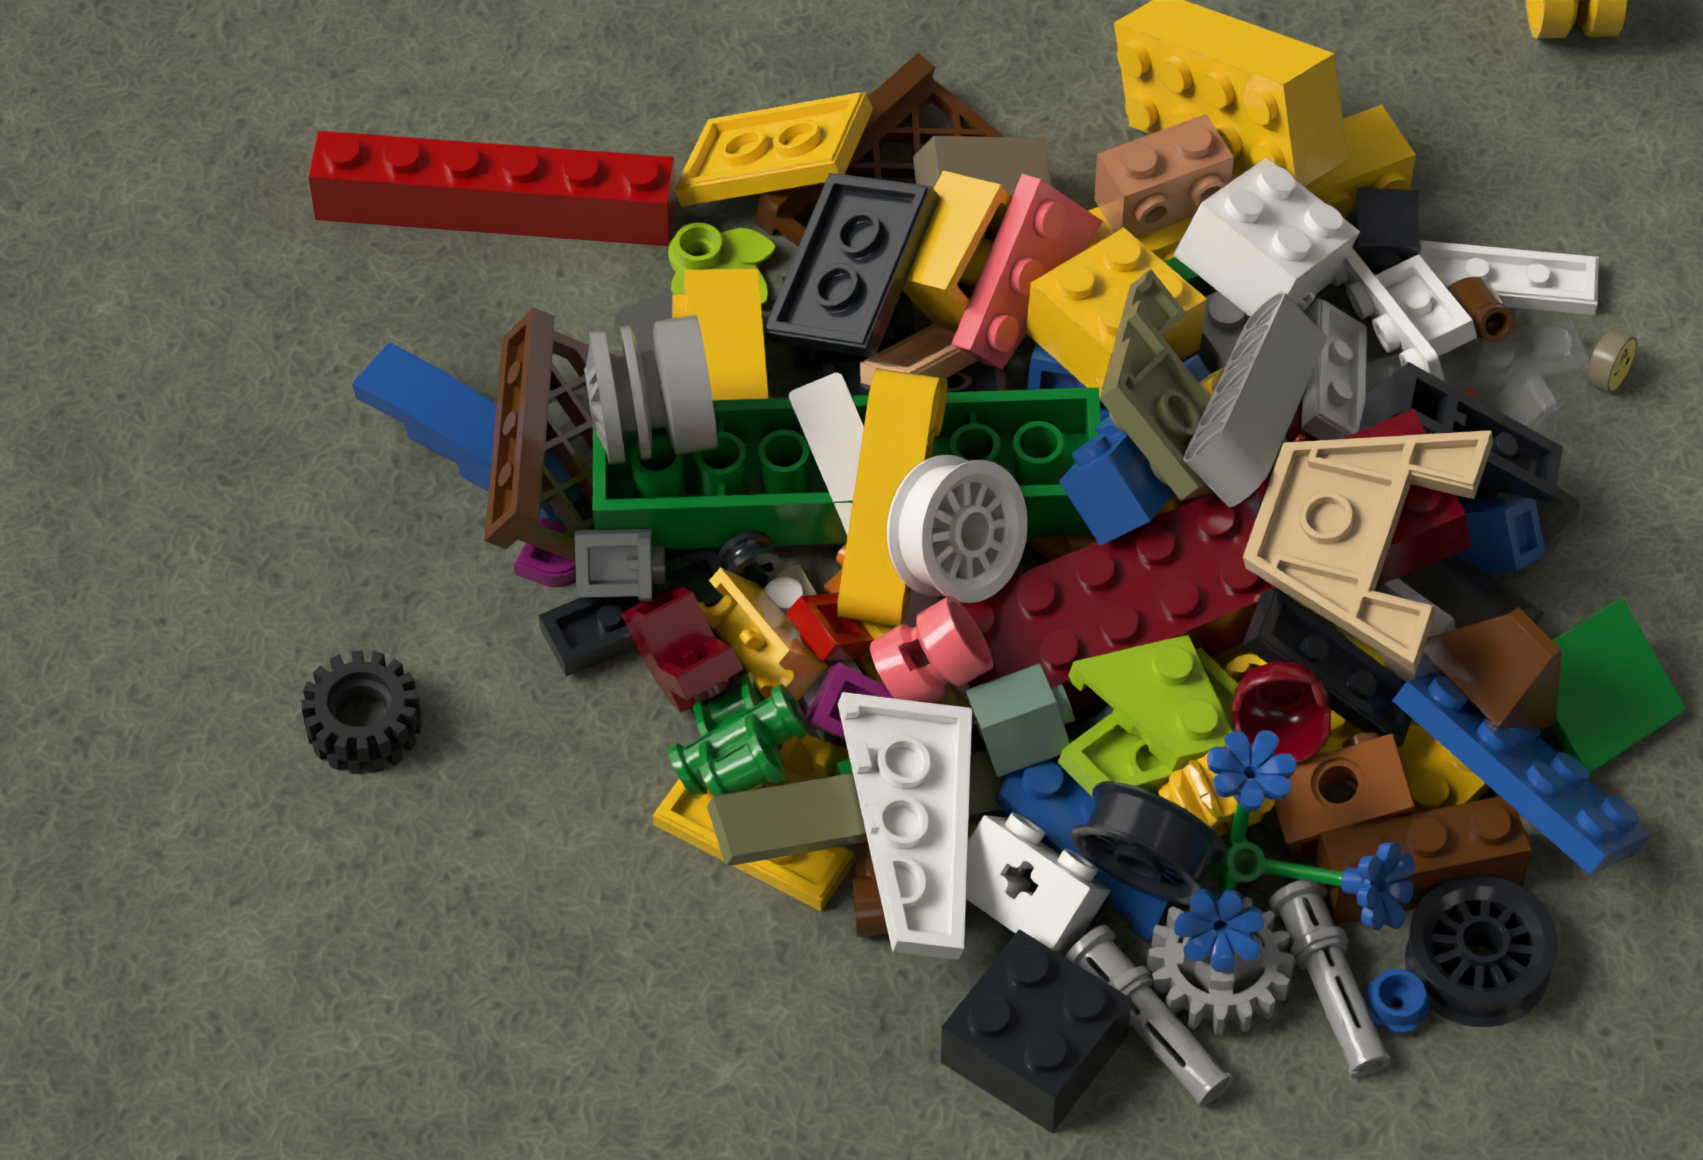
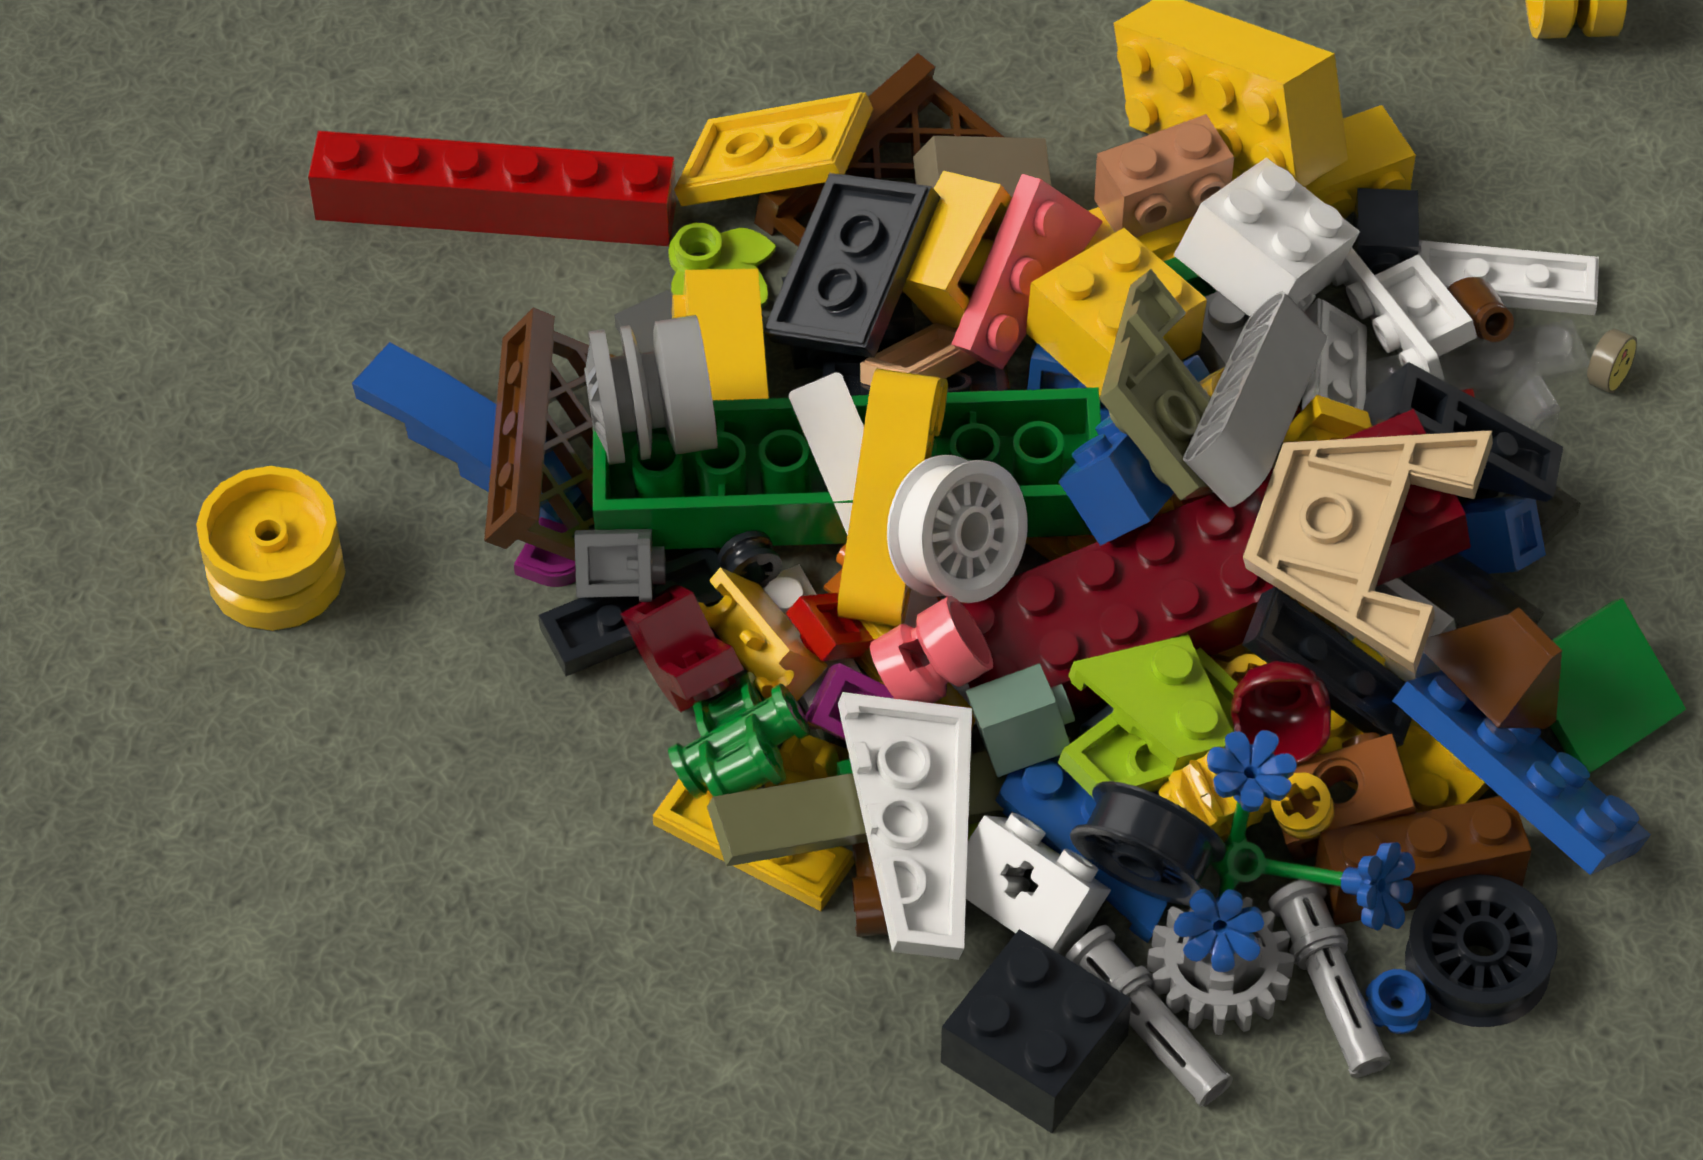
black tyre [301,650,422,774] -> none
none -> yellow wheel [196,466,345,631]
none -> yellow bush [1271,773,1334,839]
none -> yellow tile [1283,395,1372,443]

